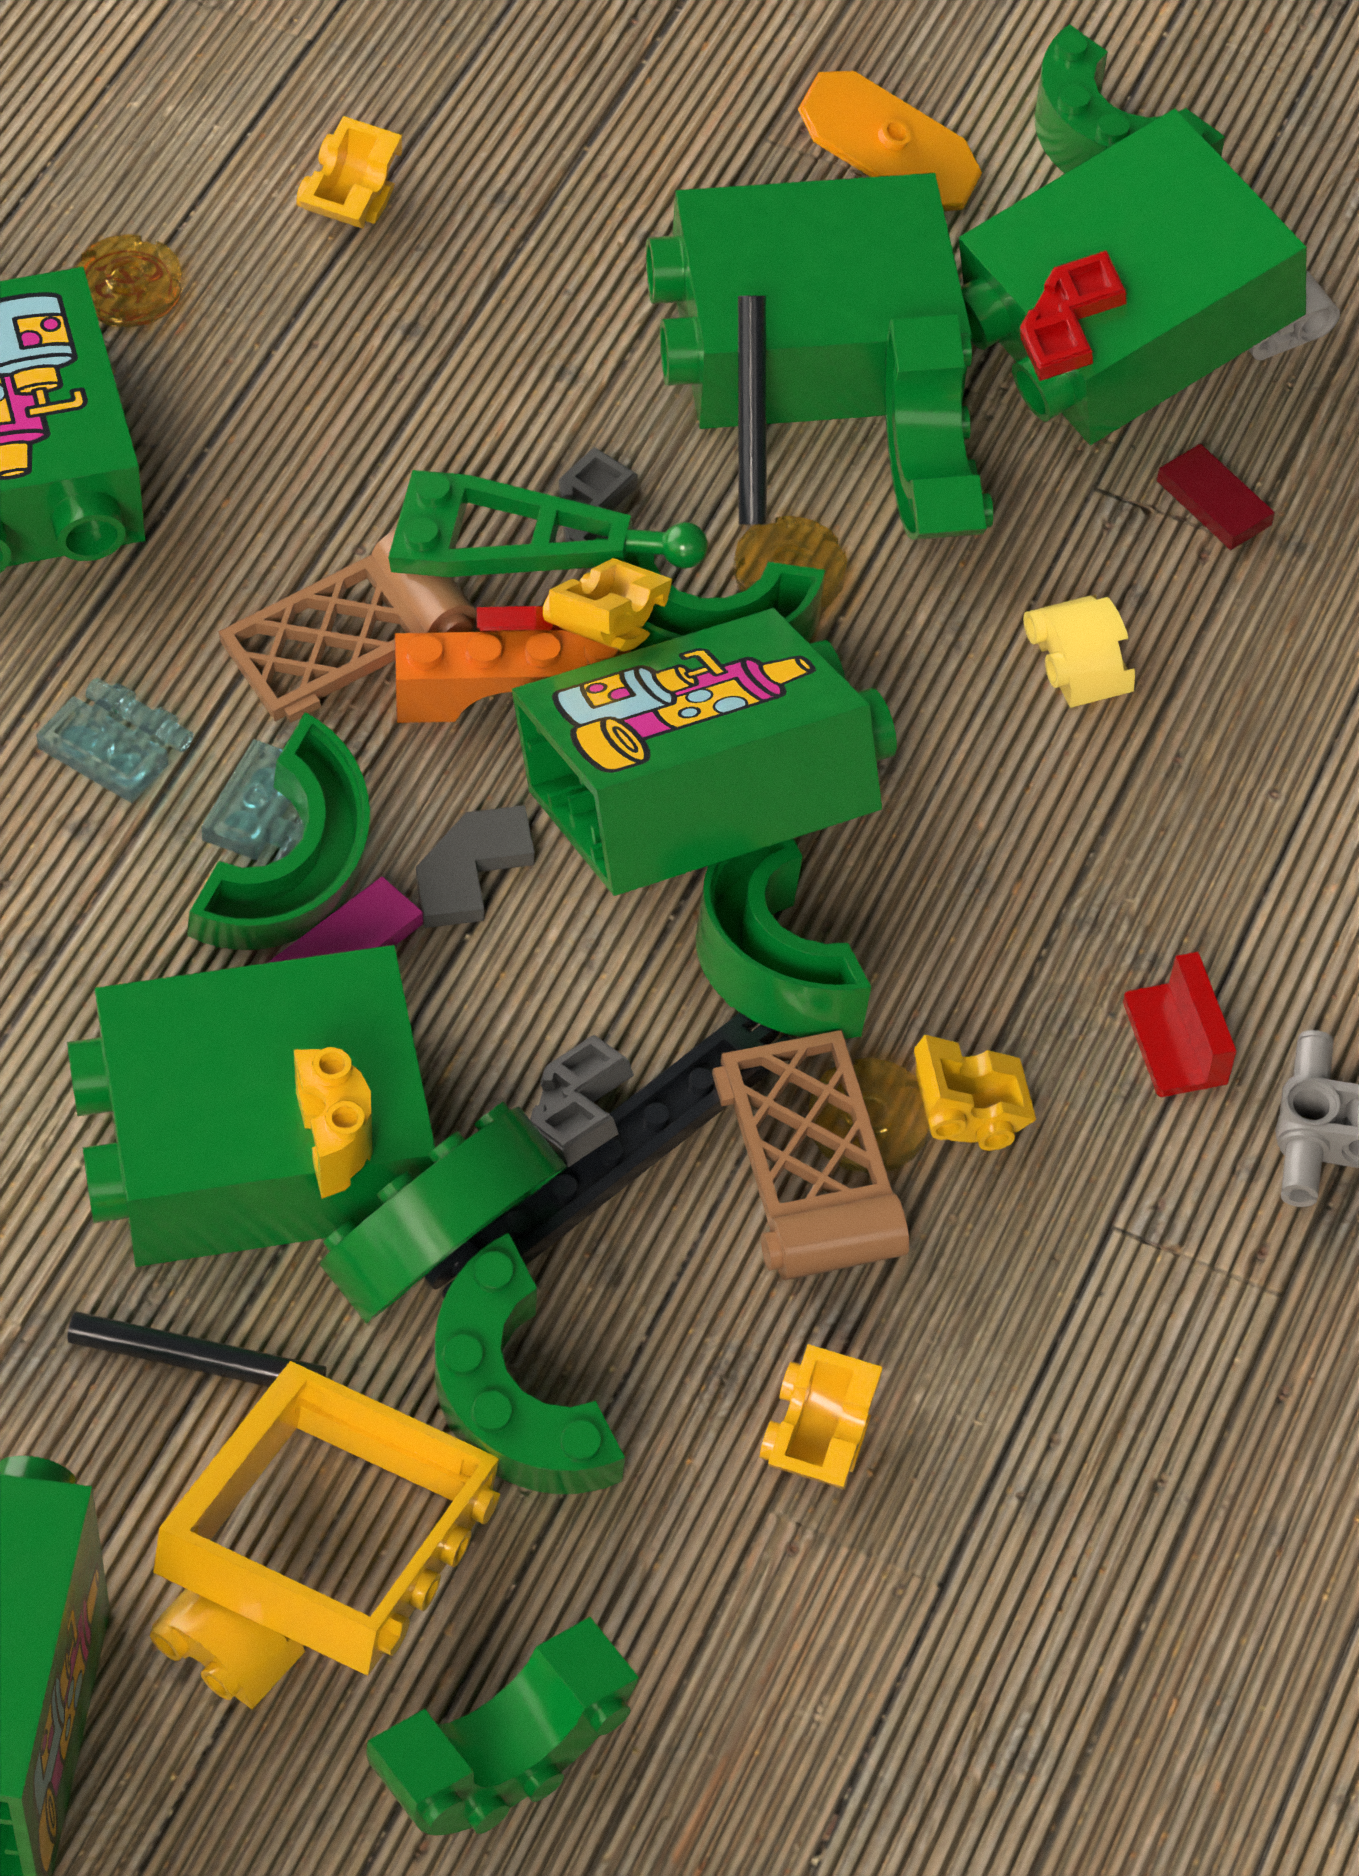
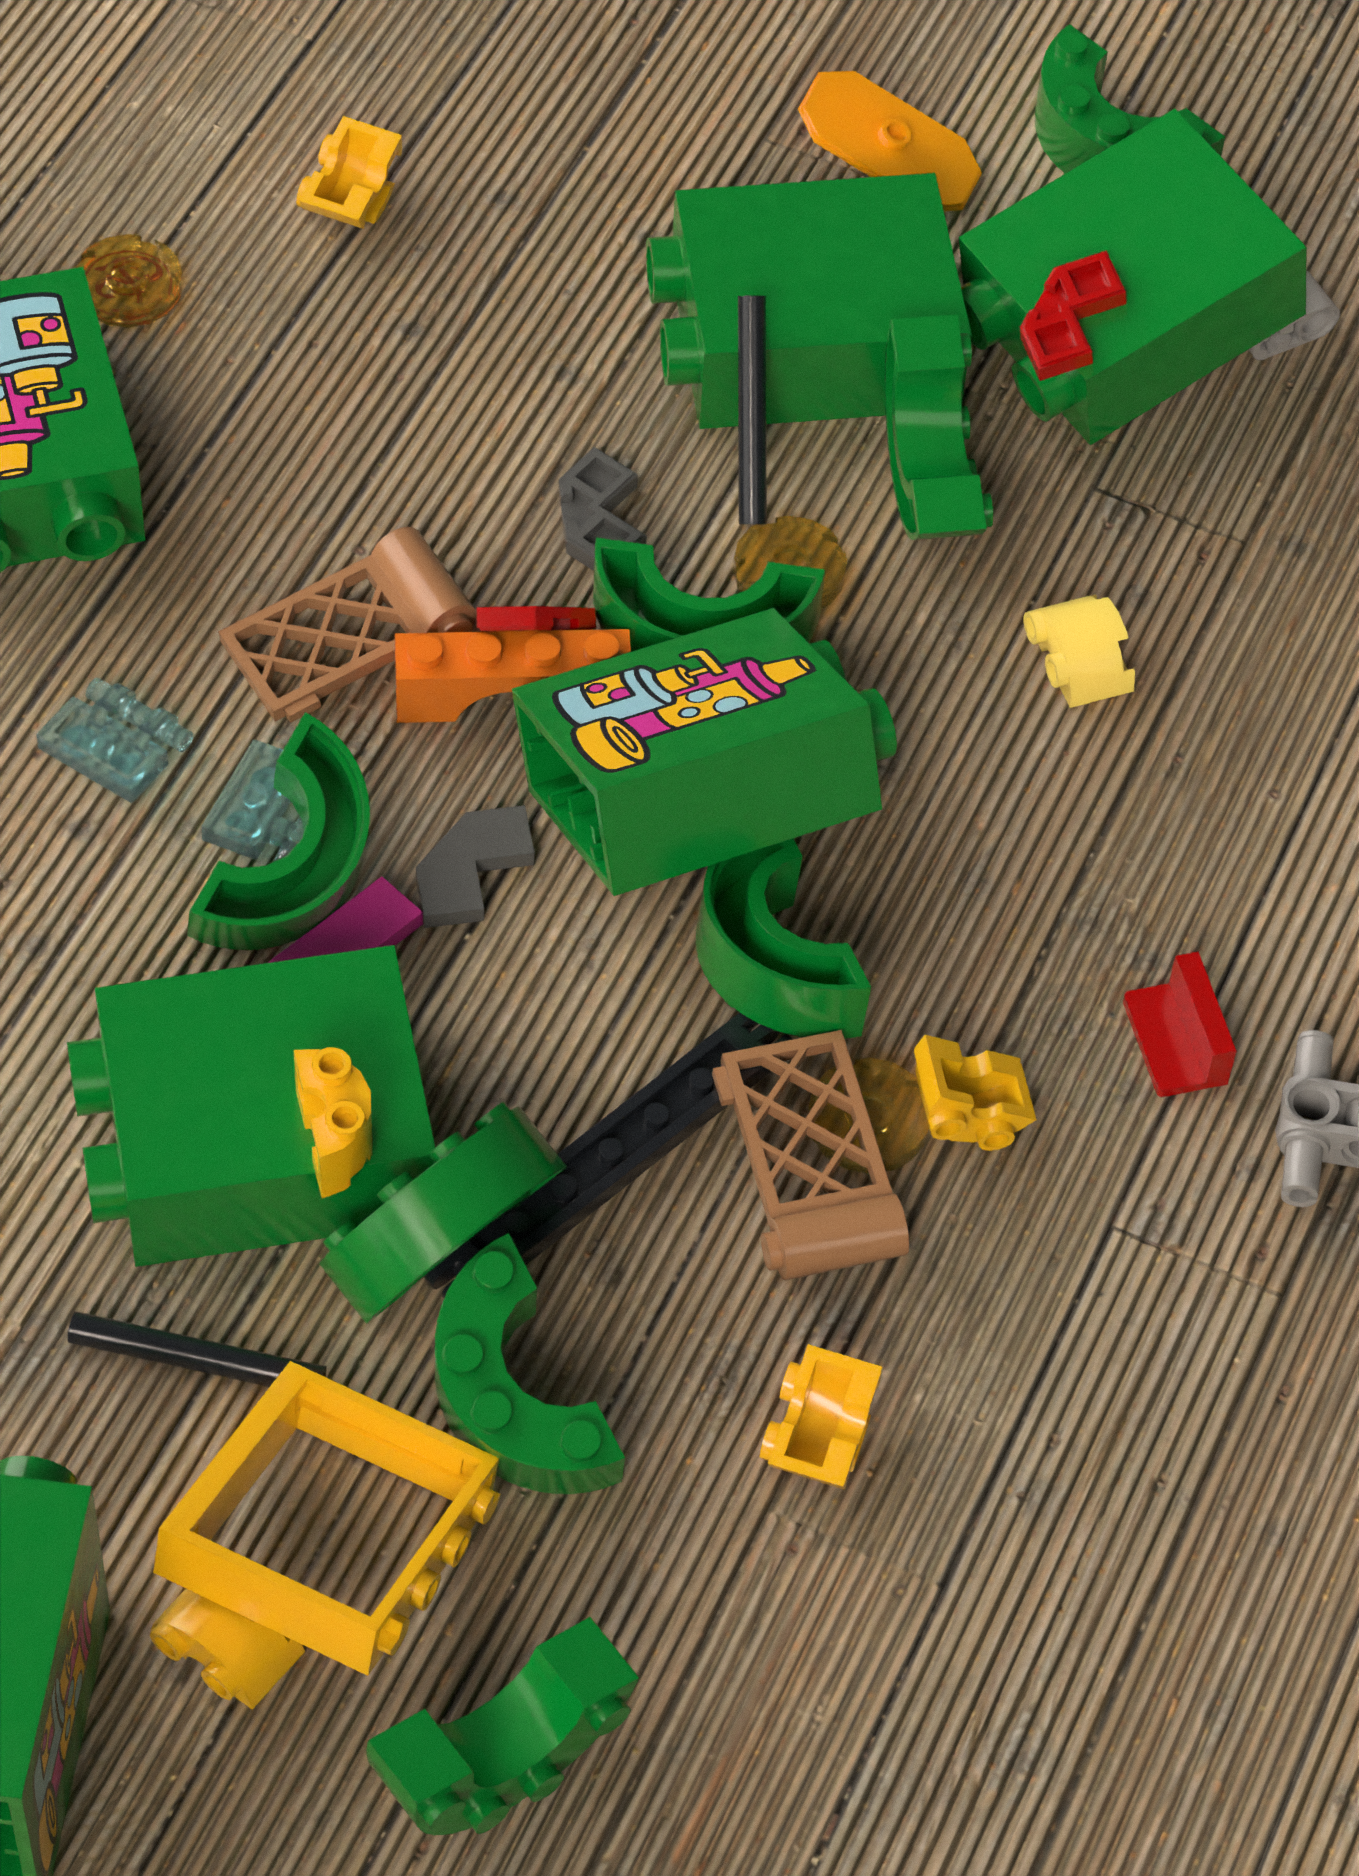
green plate [388,470,708,577] -> none
dark grey tile [530,1035,634,1167] -> none
yellow cylinder [543,558,672,651] -> none
dark red tile [1156,443,1275,550] -> none

